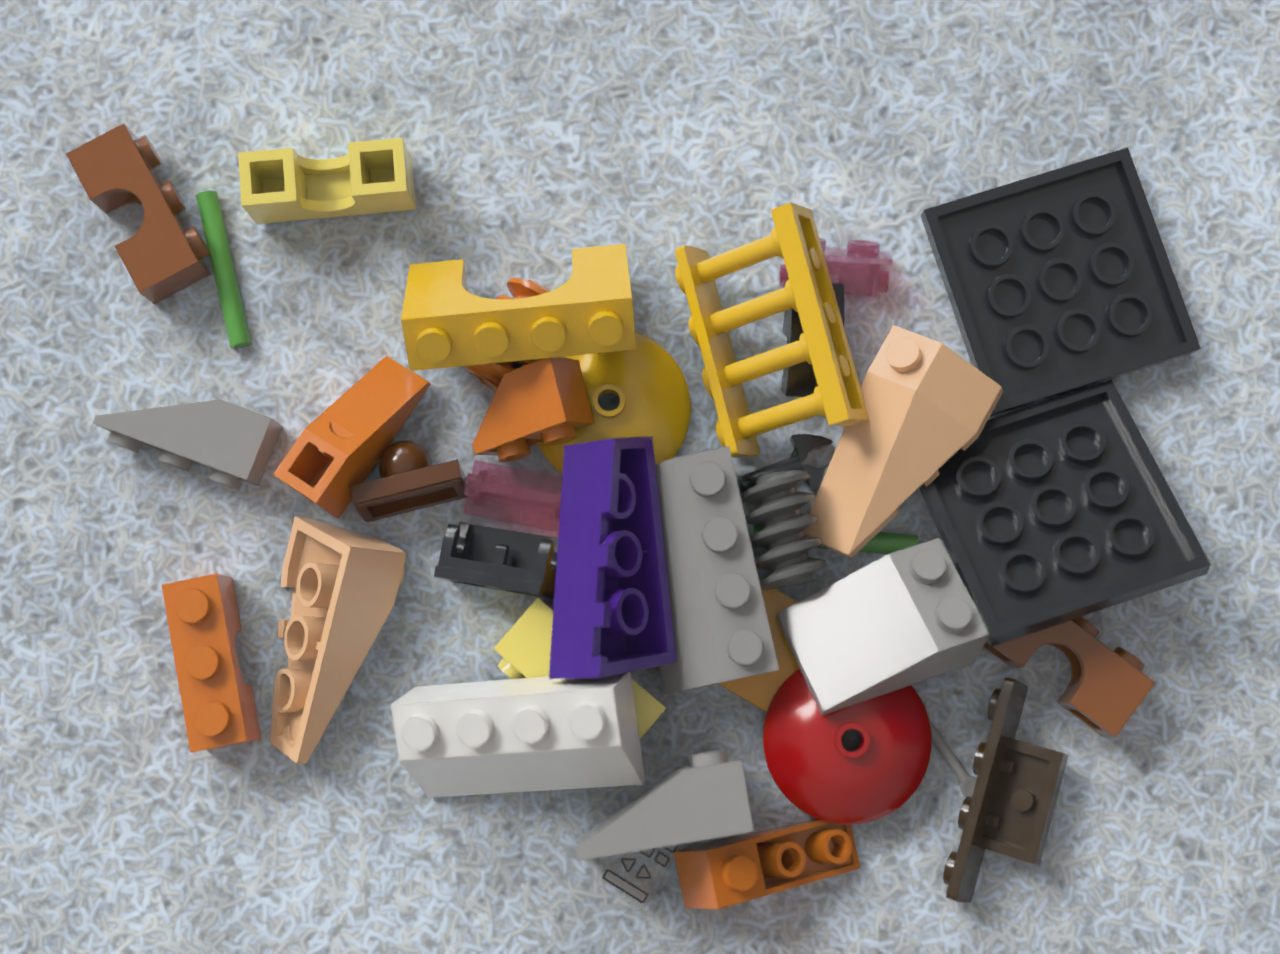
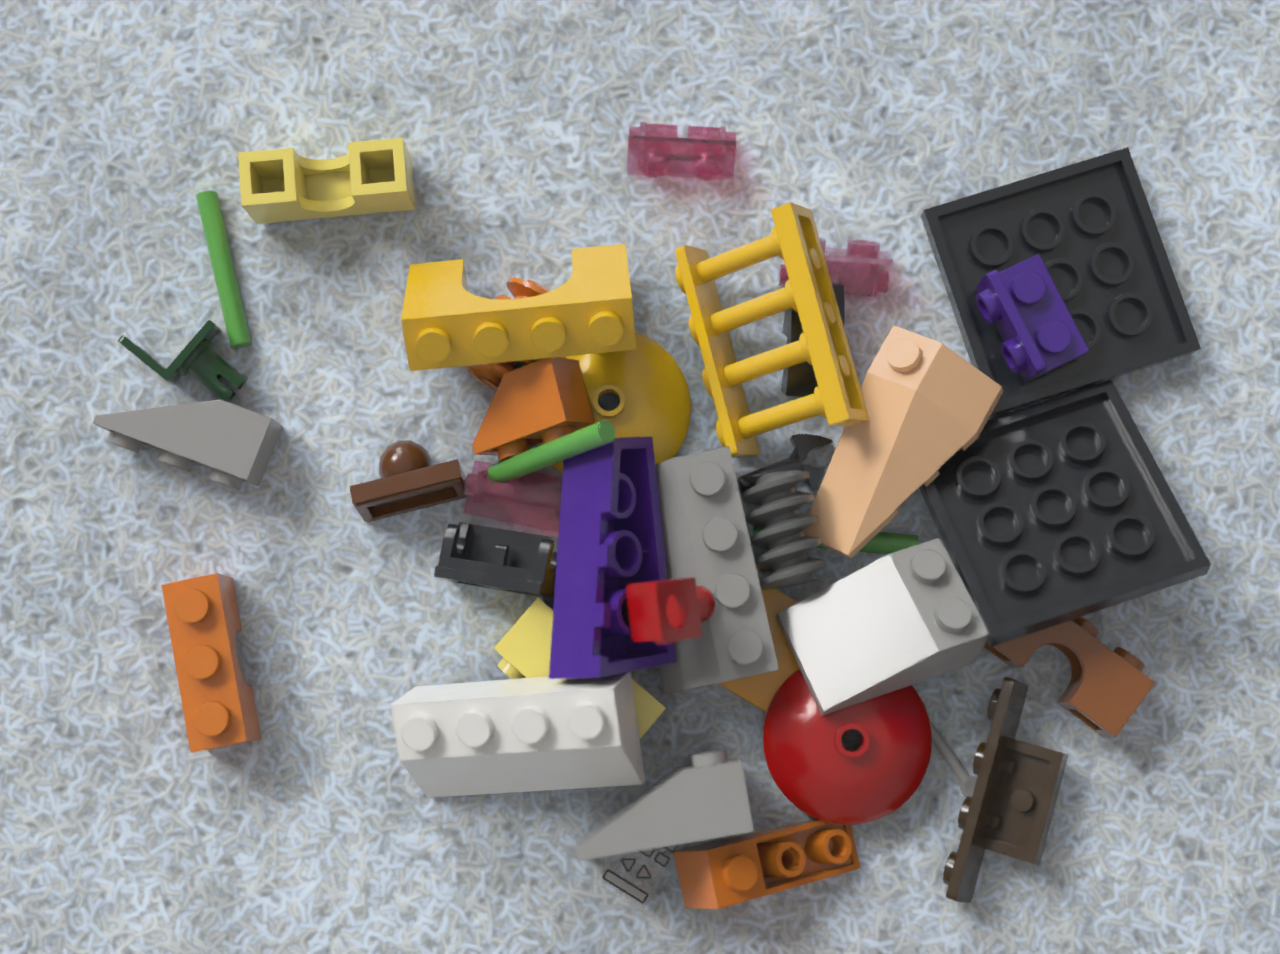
dark orange arch [66,123,211,305] -> none
light nougat wedge [270,516,407,764] -> none
orange slope [273,356,431,519] -> none
none -> dark green bracket [117,320,248,402]
none -> bright green bar [487,420,615,486]
none -> red bracket [626,577,715,645]
none -> clear pink hinge [627,122,737,181]
none -> dark purple bracket [975,254,1089,383]

